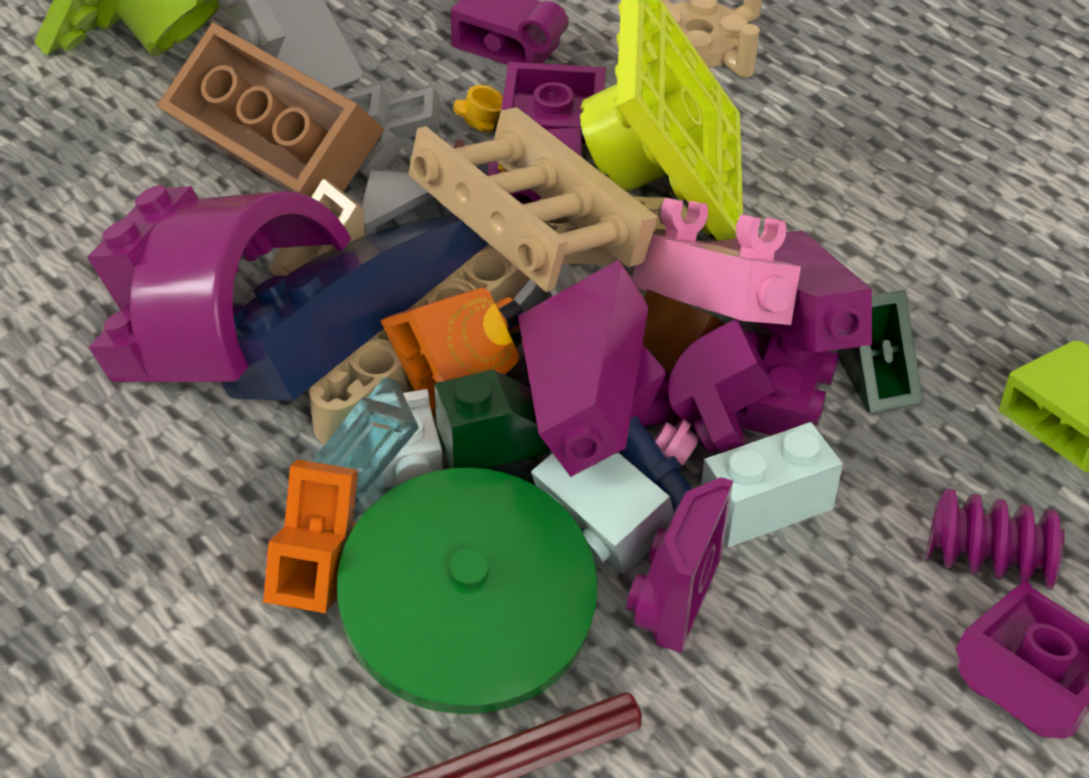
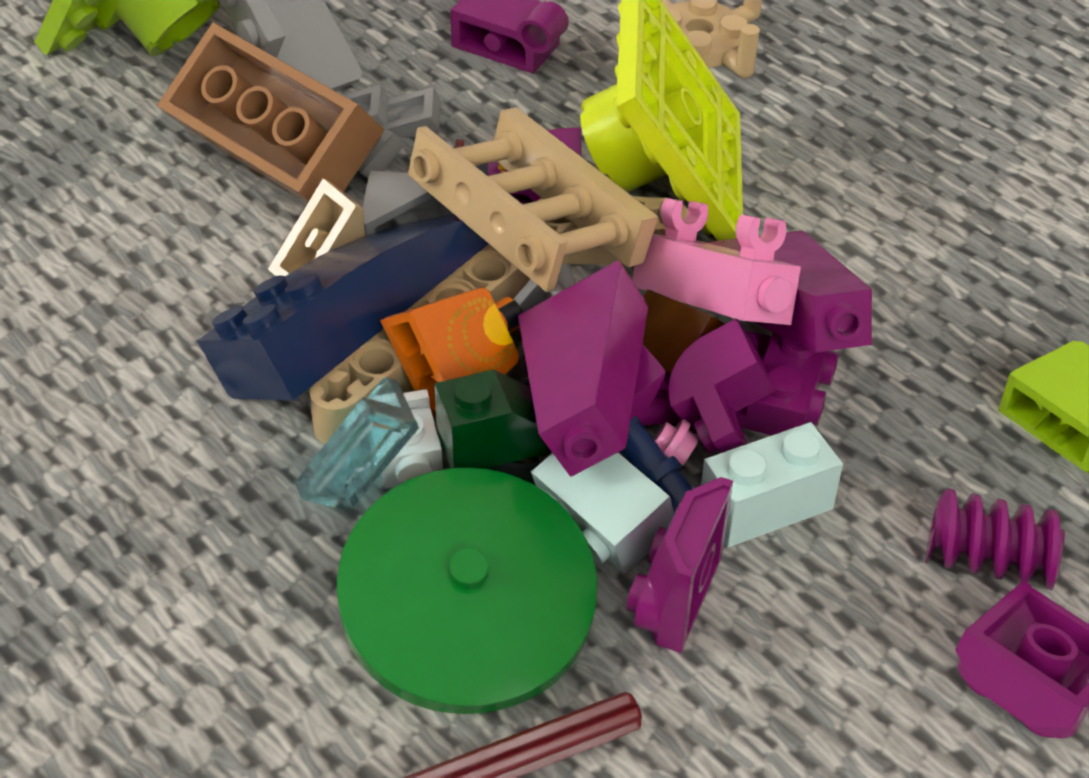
magenta piece [87,185,351,382] -> none
orange brick [263,459,359,613] -> none
yellow plate [453,85,503,133] -> none
magenta plate [501,62,606,144] -> none
dark green slope [837,290,924,413] -> none

